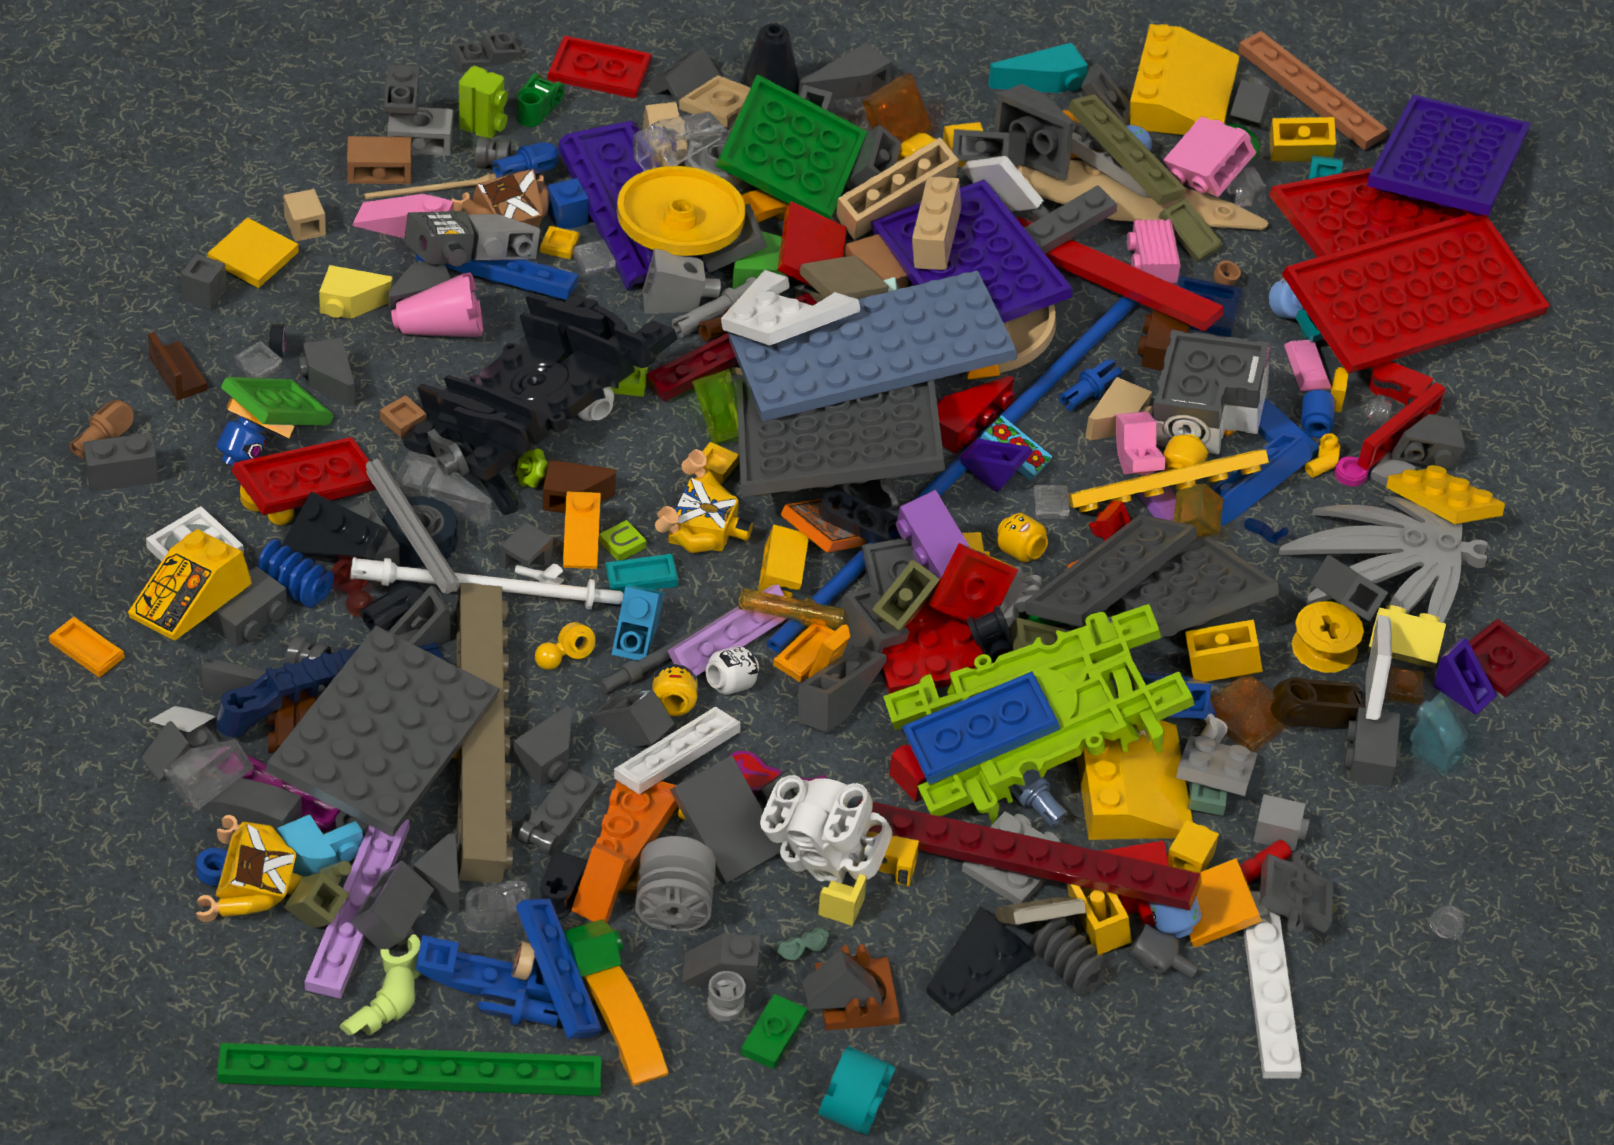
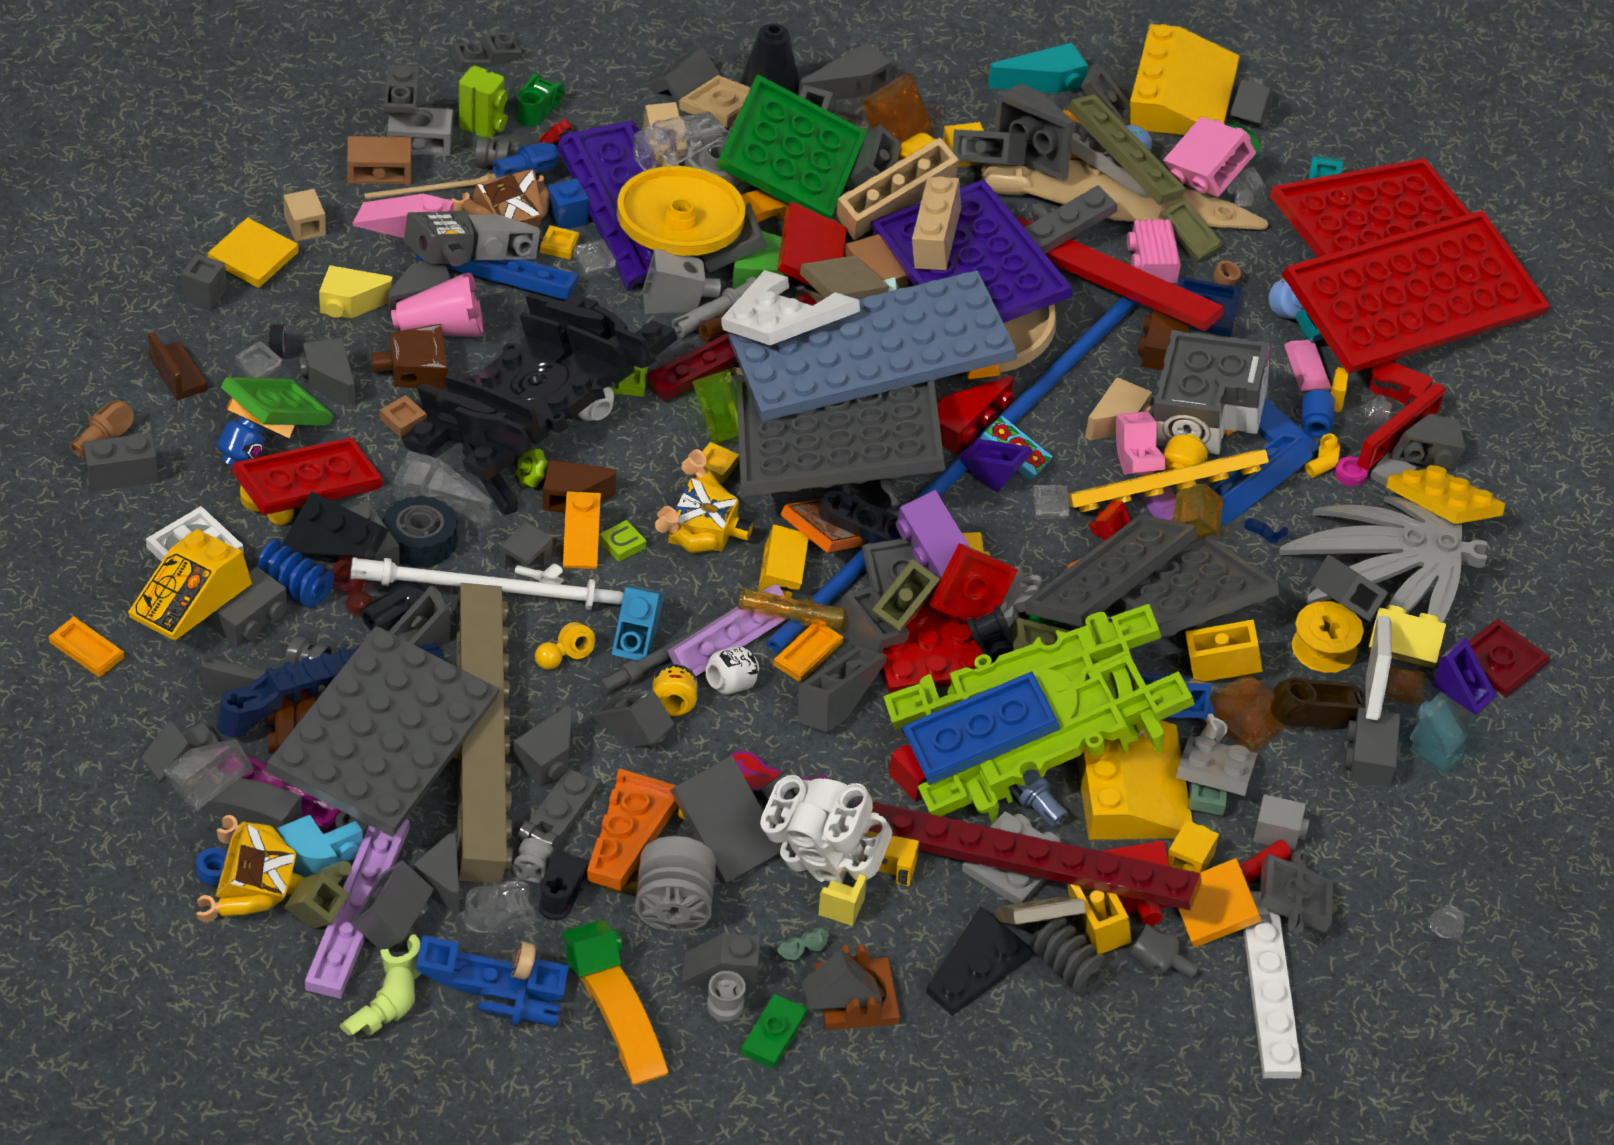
white sticker [149,706,215,732] -> none
green plate [217,1043,601,1096] -> none
light grey axle [365,458,459,594] -> none
dark grey piece [427,429,470,476] -> none
blue tile [516,899,602,1039] -> none
red tile [547,35,652,99] -> none
orange tile [571,843,630,923] -> none
teal tile [605,554,678,593] -> none
white tile [614,707,740,794] -> none
light orange tile [808,624,851,679] -> none
teal brick [818,1045,896,1136] -> none
white tile [962,156,1043,212] -> none
yellow head [997,513,1048,563] -> none
blue arm [1059,359,1122,412] -> none
medium blue head [1149,896,1202,938] -> none
nougat plate [1238,31,1388,150] -> none
yellow brick [1269,117,1336,162] -> none
dark purple plate [1367,95,1531,216] -> none
none -> reddish brown torso [371,324,448,390]
none -> light grey wheel [512,838,554,883]
none -> red piece [537,118,573,145]

